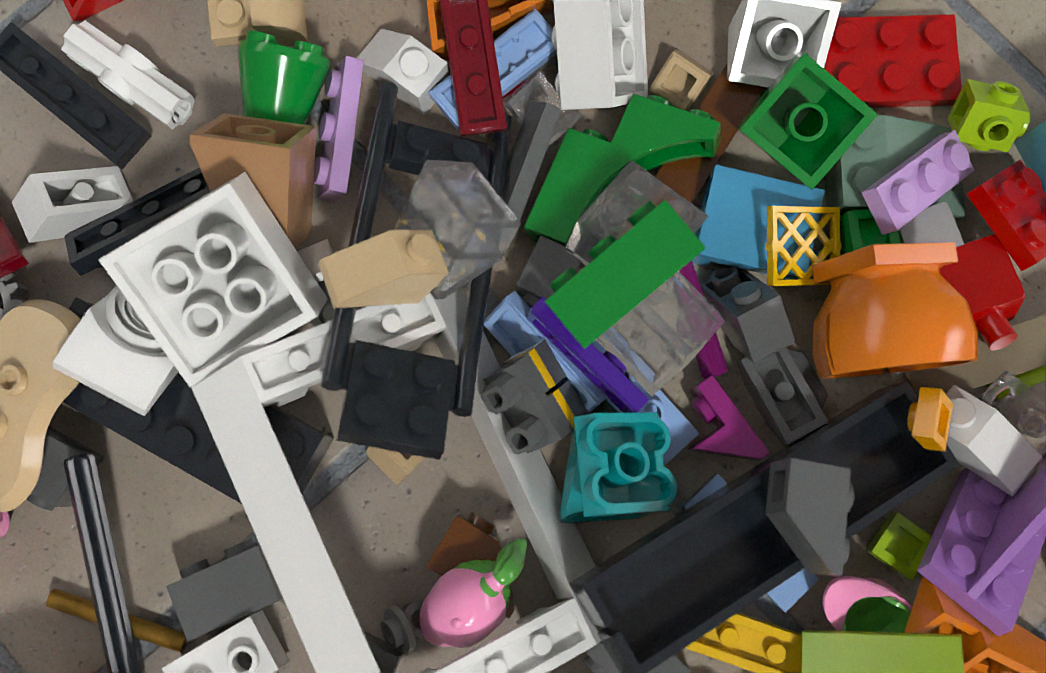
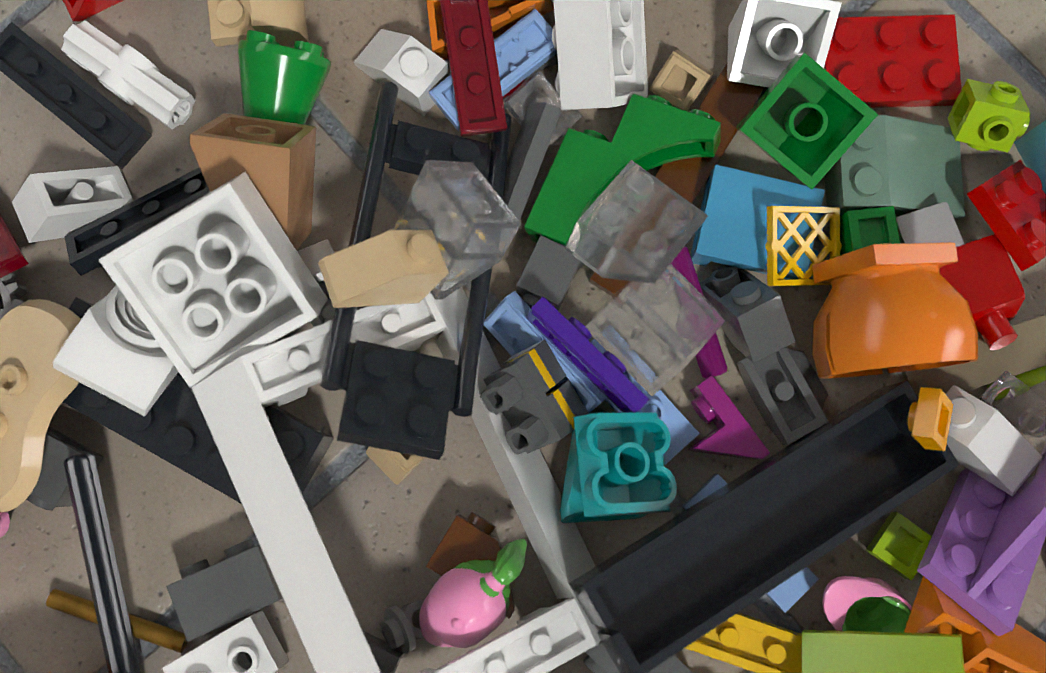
lavender plate [314,56,364,202] -> none
green brick [545,200,706,349] -> none
dark grey slope [766,458,854,576] -> none
lavender plate [861,130,974,235] -> none

